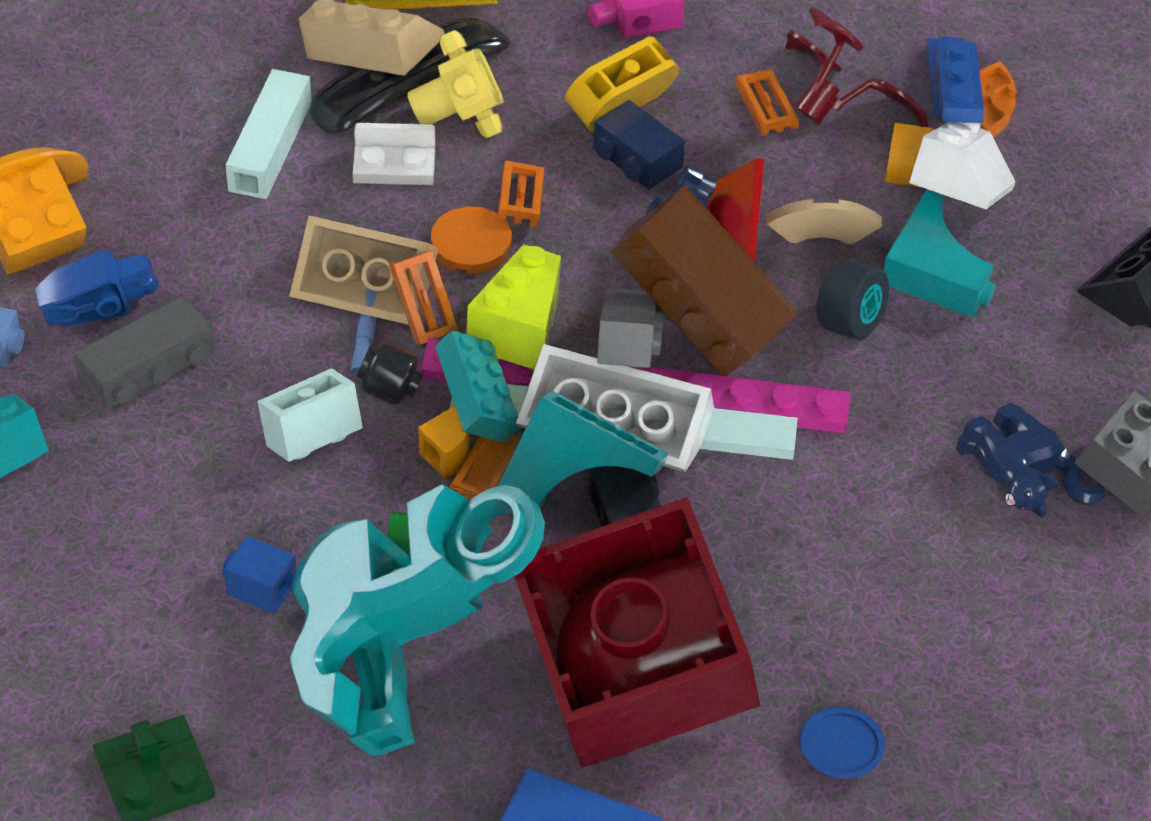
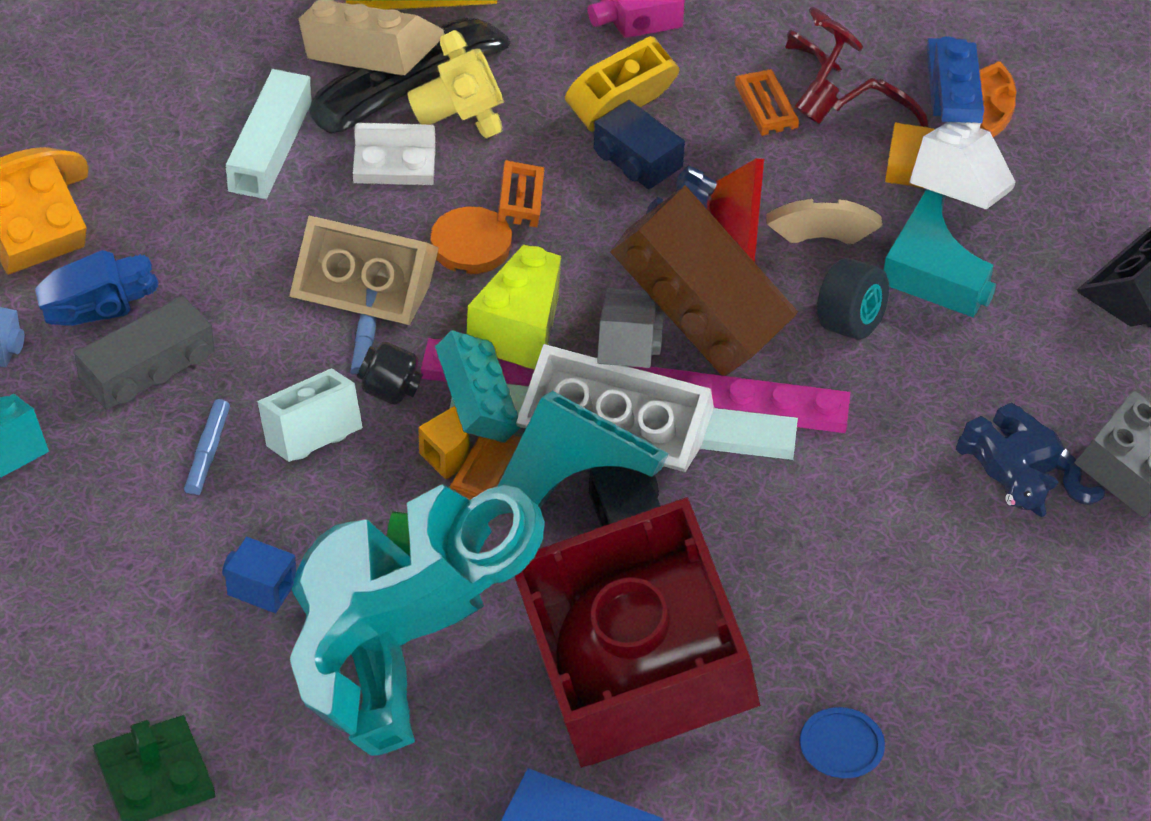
orange tile [389,250,458,345] -> none
none -> medium blue piece [184,399,230,495]

